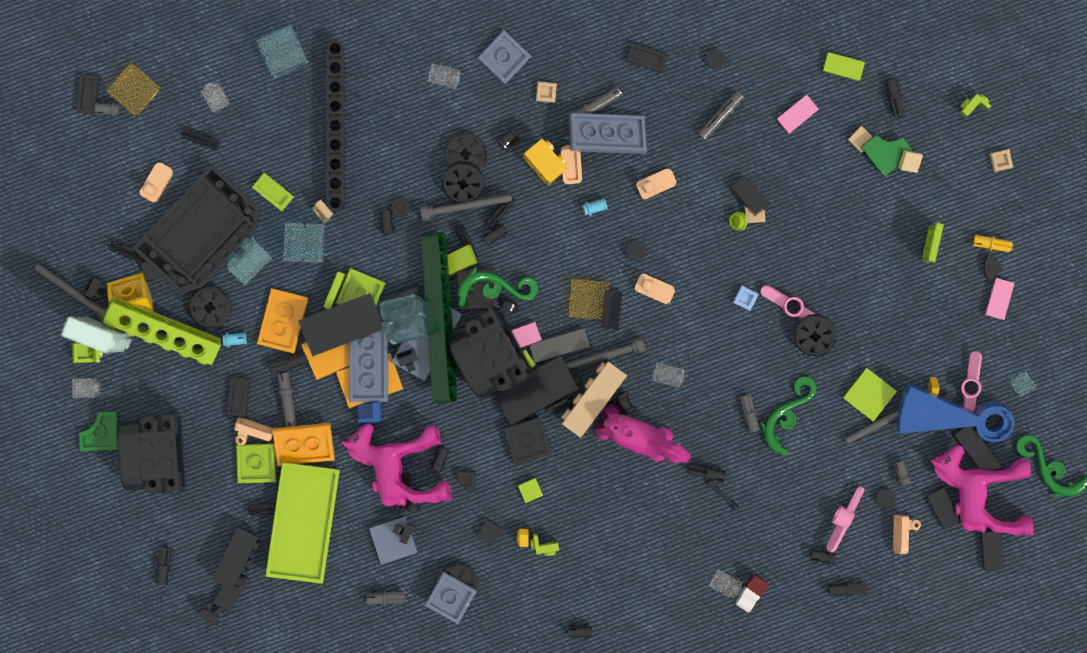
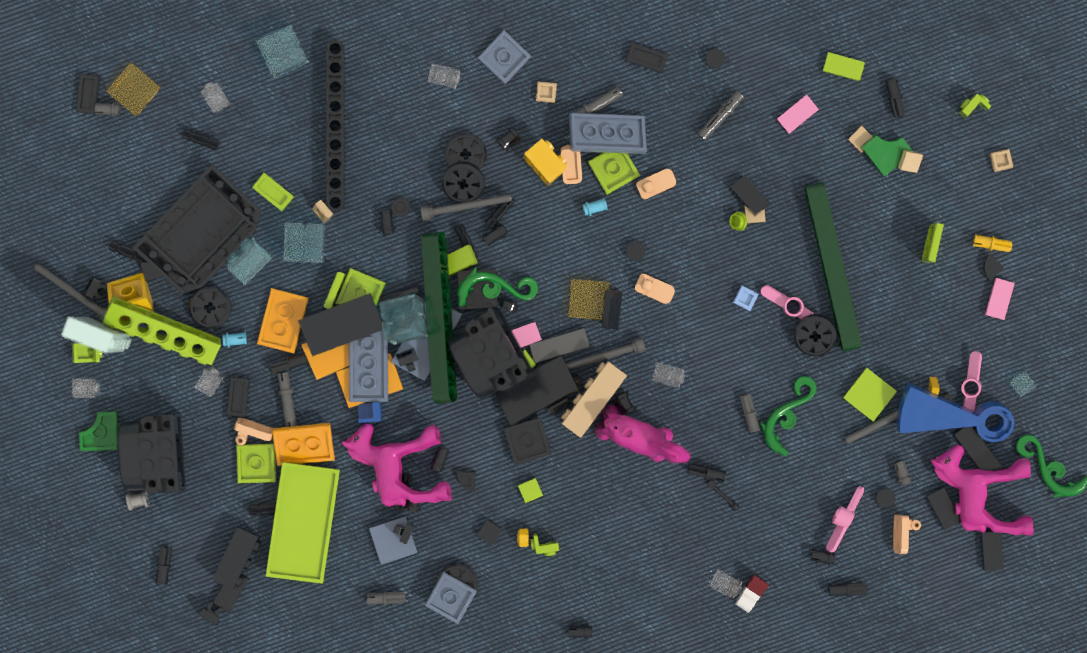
light nougat piece [140,163,173,202] -> none
none -> light grey bush [126,490,149,511]
none -> clear bracket [194,367,223,398]
none -> lime tile [588,153,640,195]
none -> dark green beam [804,182,862,352]

